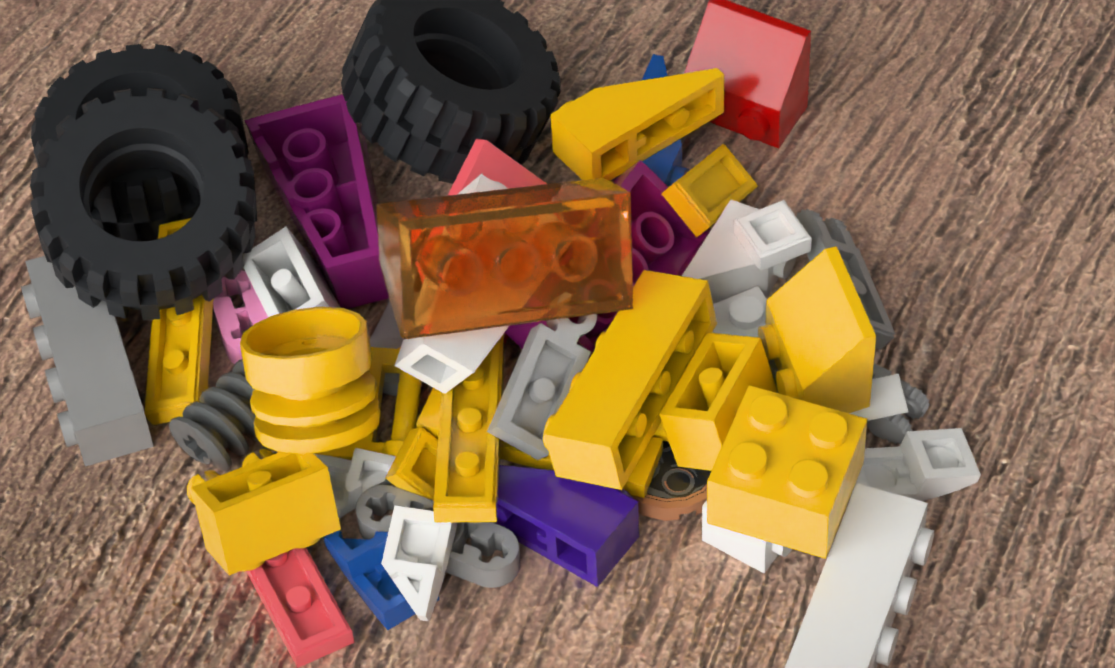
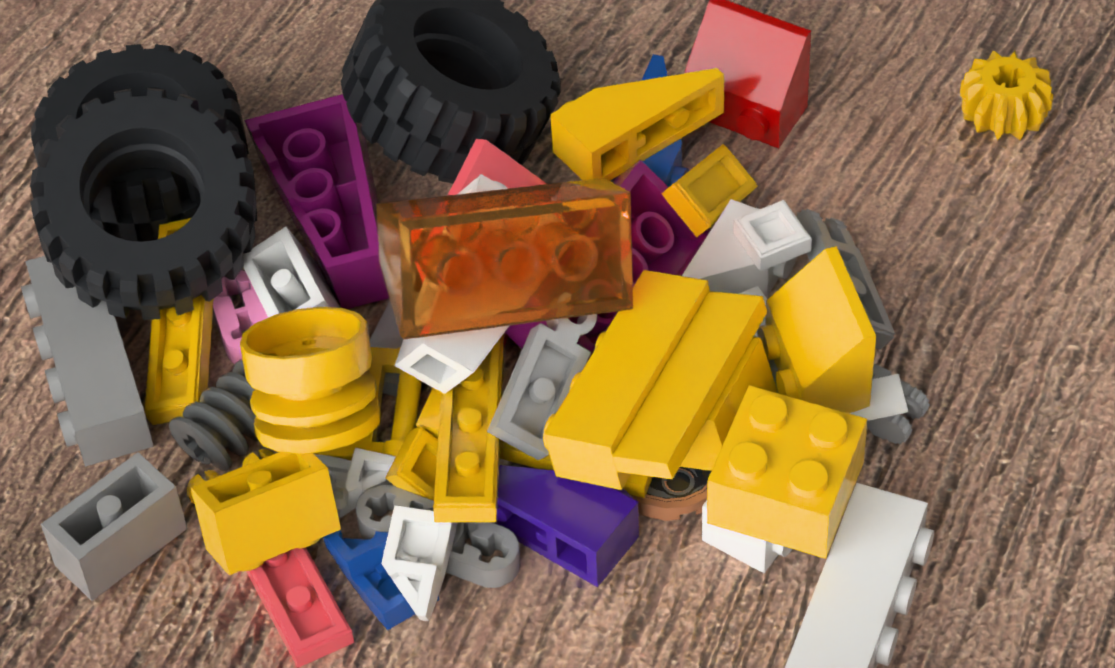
white slope [850,428,981,501] -> none
none -> light grey brick [41,452,187,601]
none -> yellow tile [611,291,768,479]
none -> yellow gear [960,50,1054,141]

